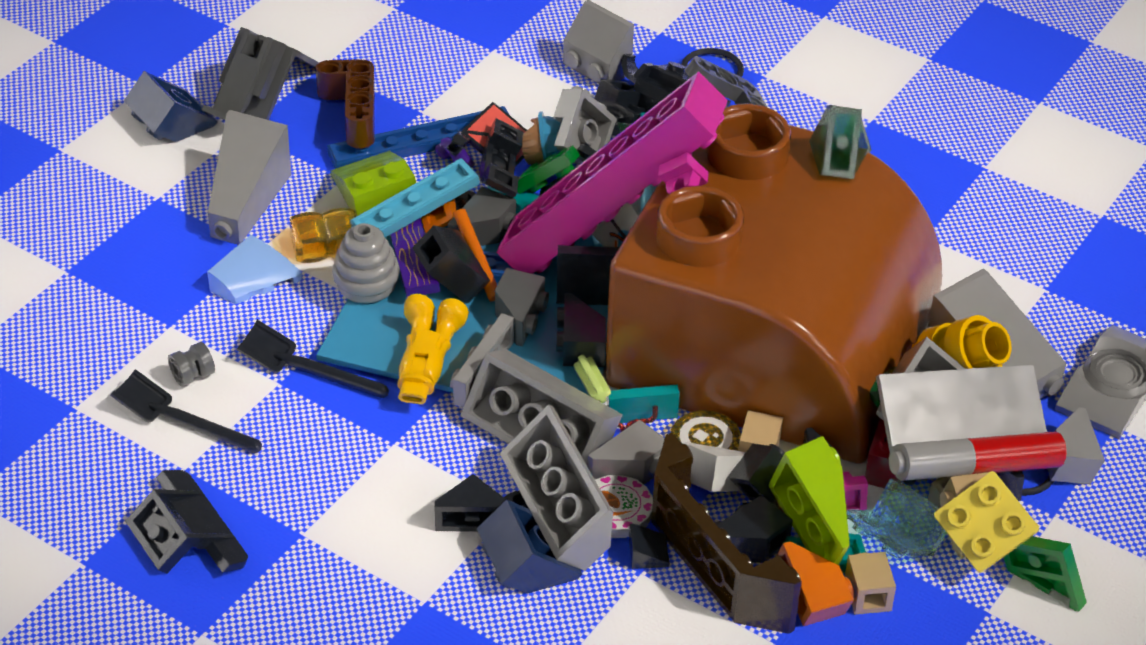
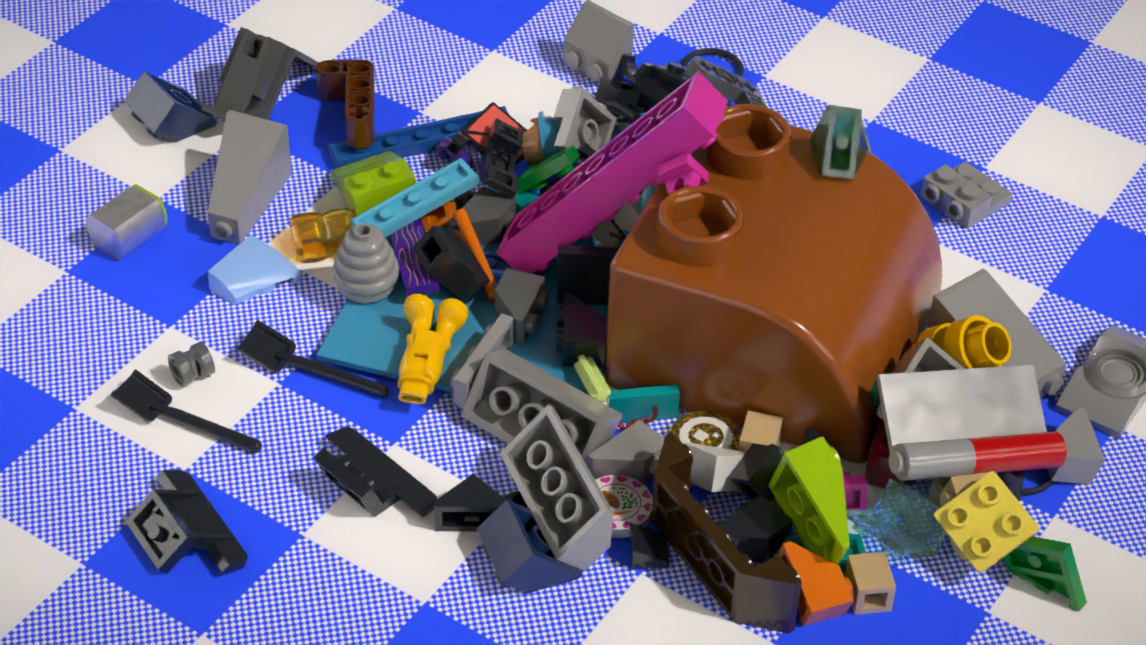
none -> piece [87,183,168,261]
none -> black plate [313,427,437,518]
none -> light grey plate [921,161,1012,229]

